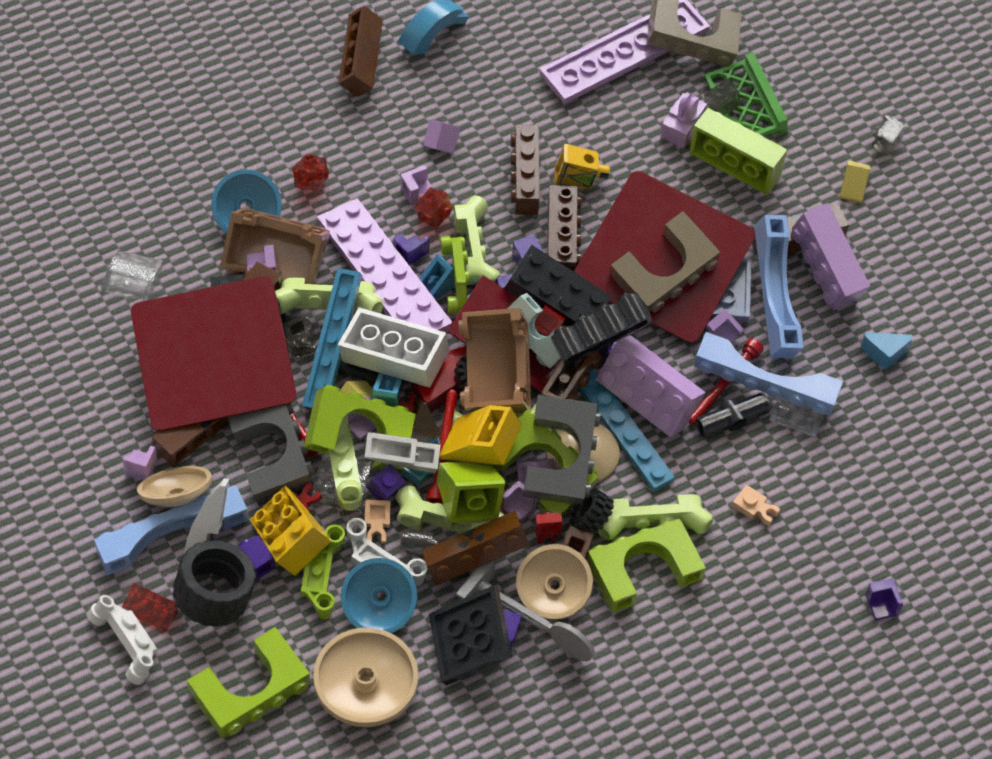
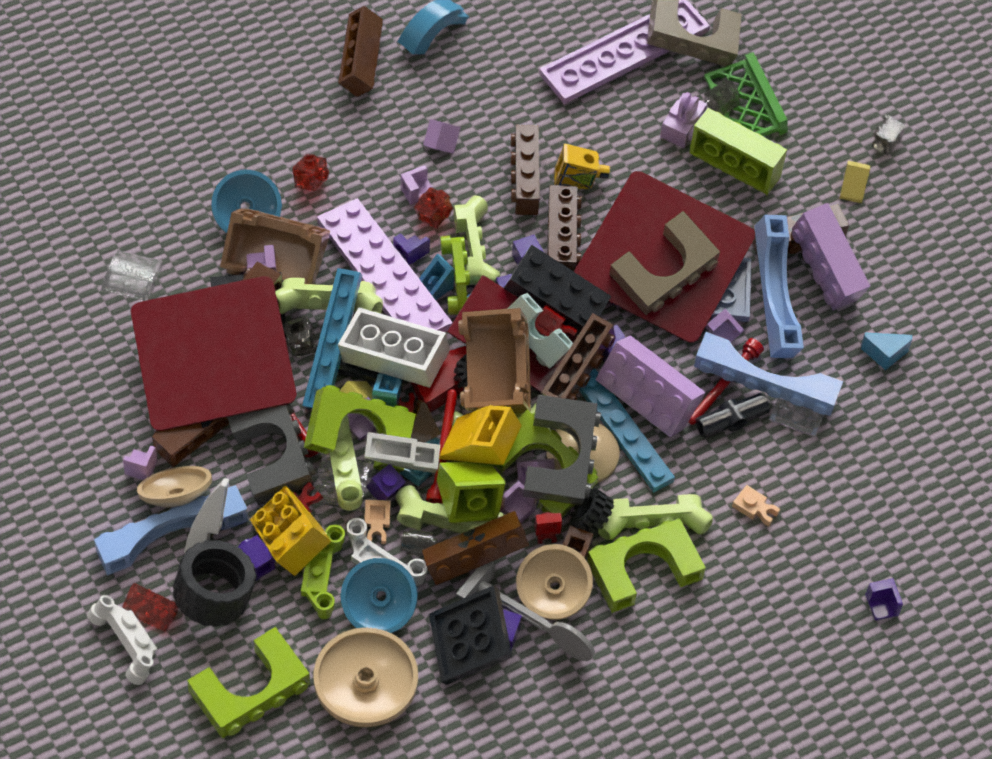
black brick [551,292,652,367] -> none

